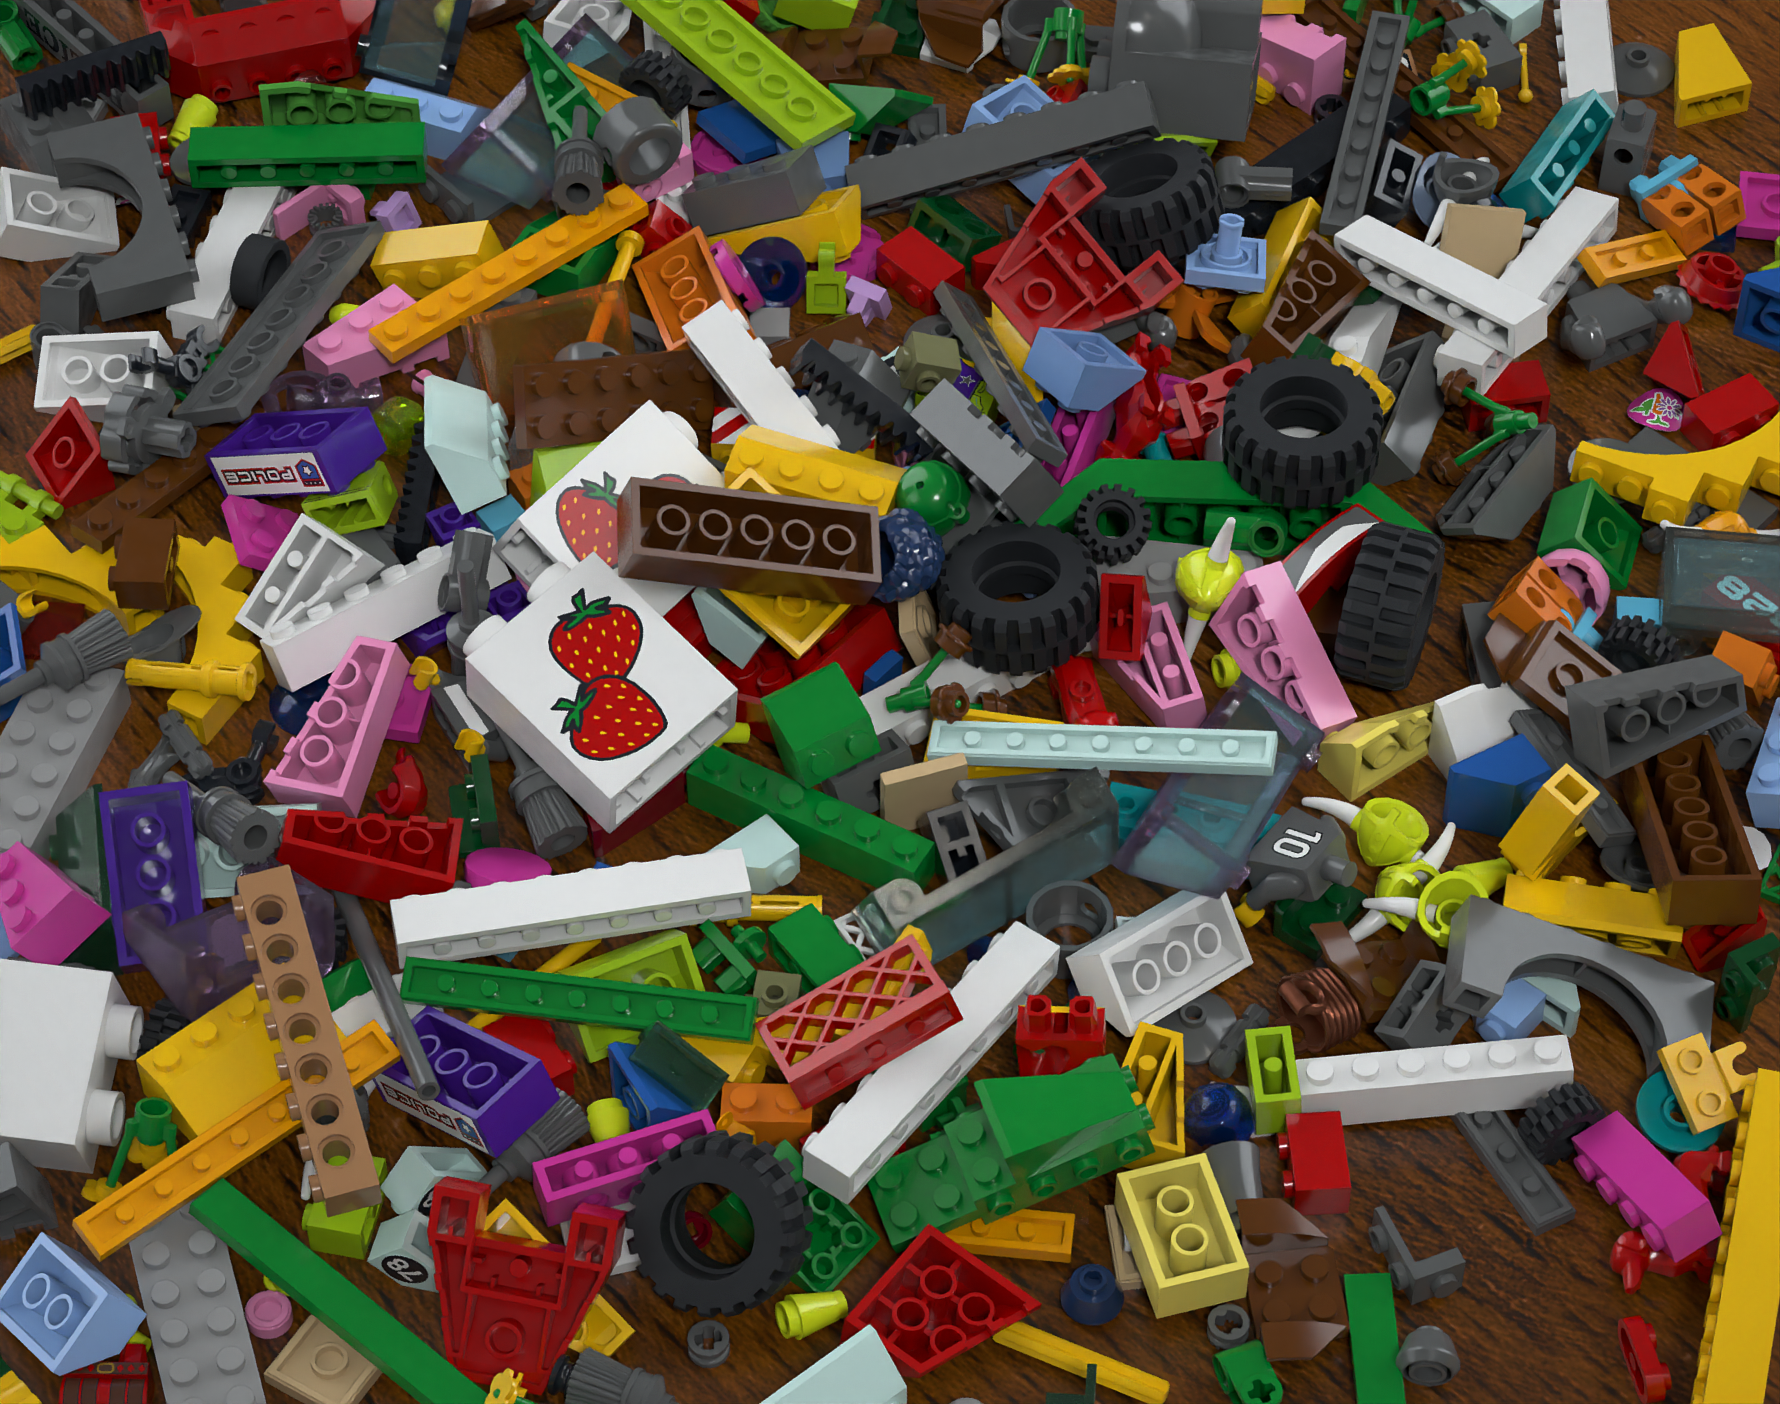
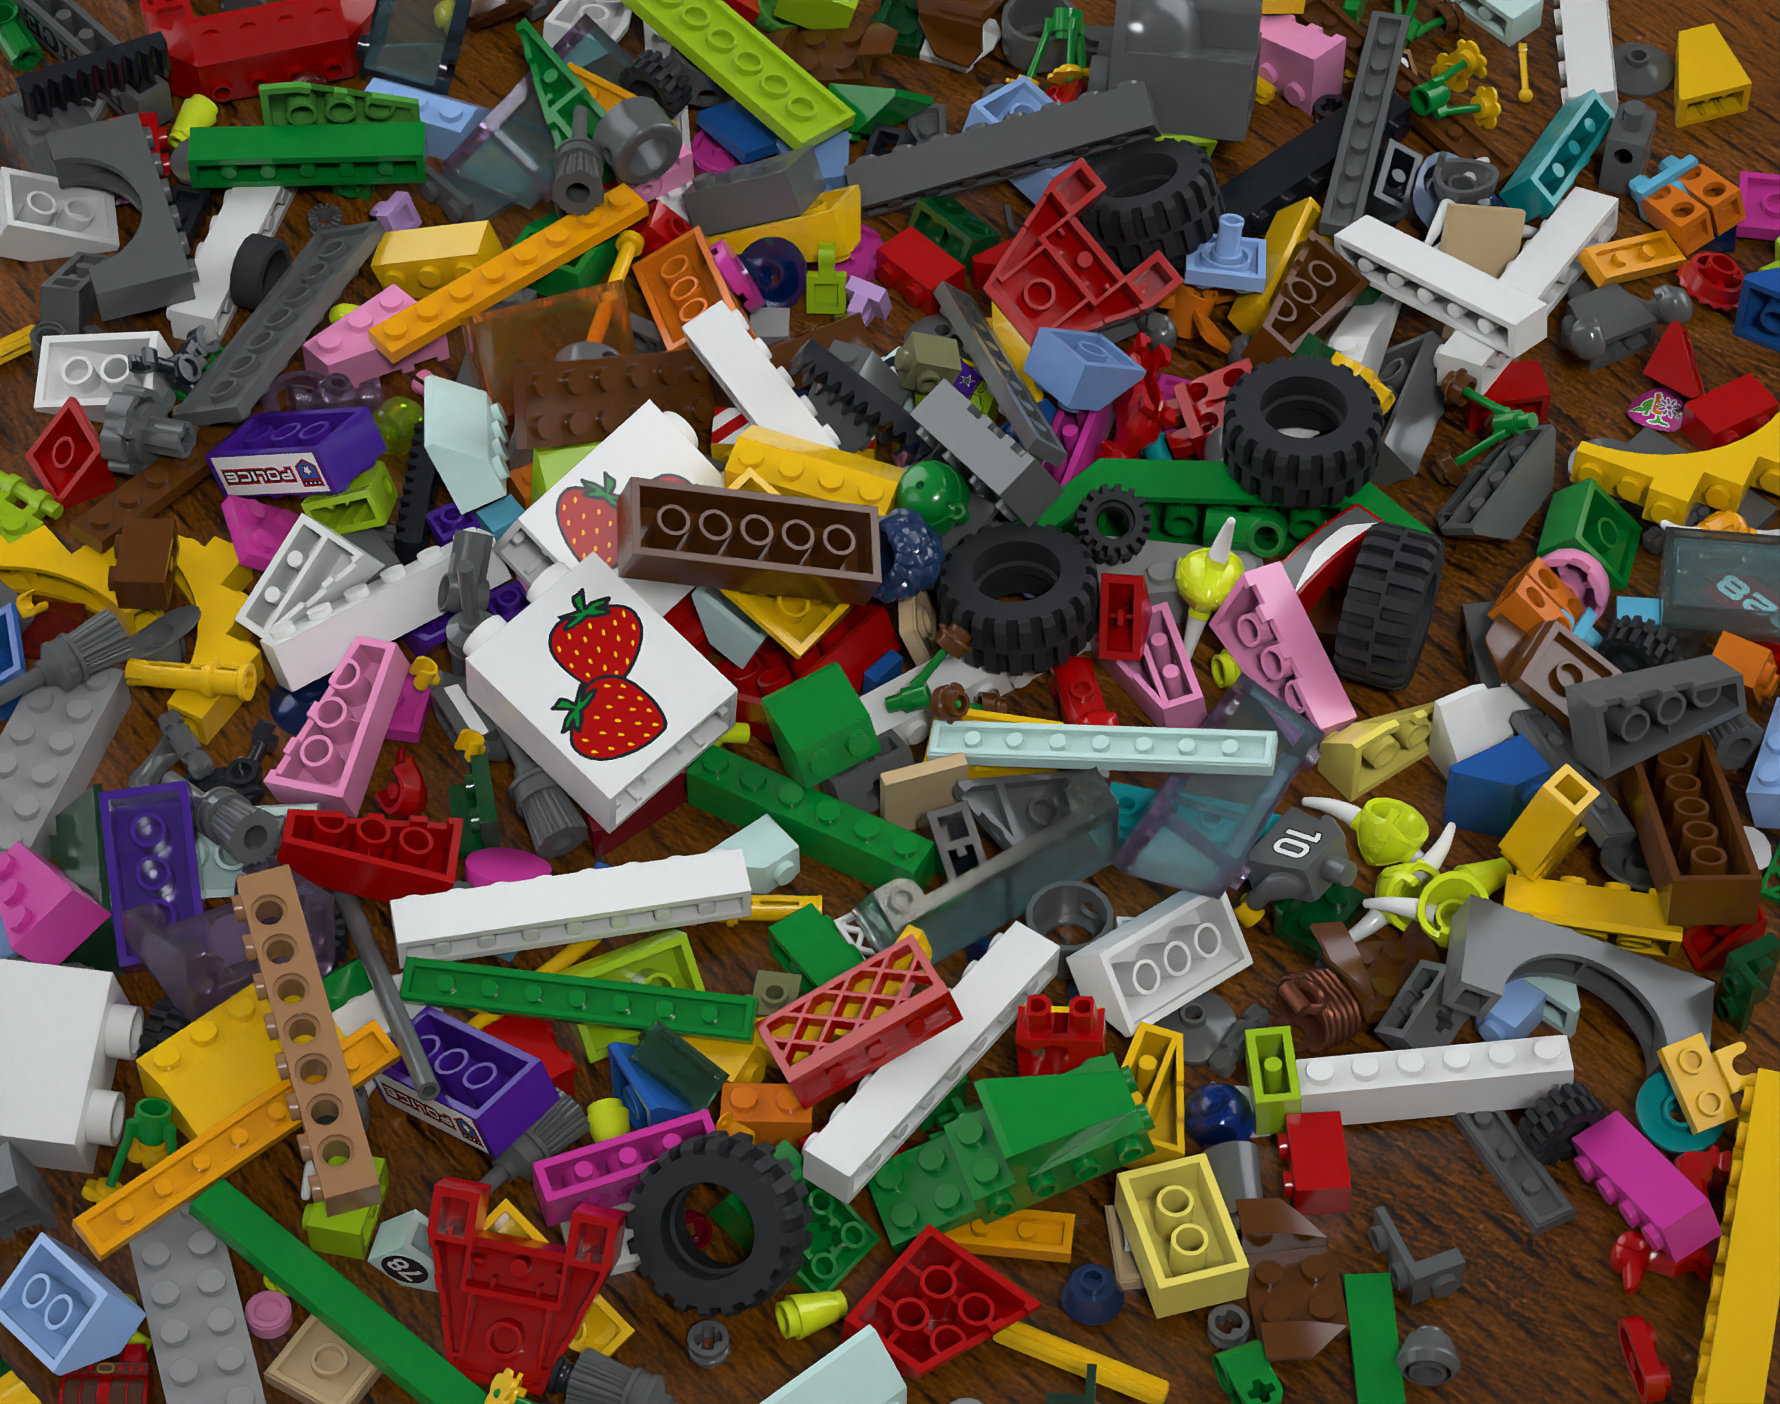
bright pink bracket [273,185,366,240] -> none
light aqua slope [380,1146,487,1218] -> none
green hips [692,918,767,995] -> none
dark grey piece [1215,156,1293,209] -> none
dark grey brick [1441,9,1523,93] -> none

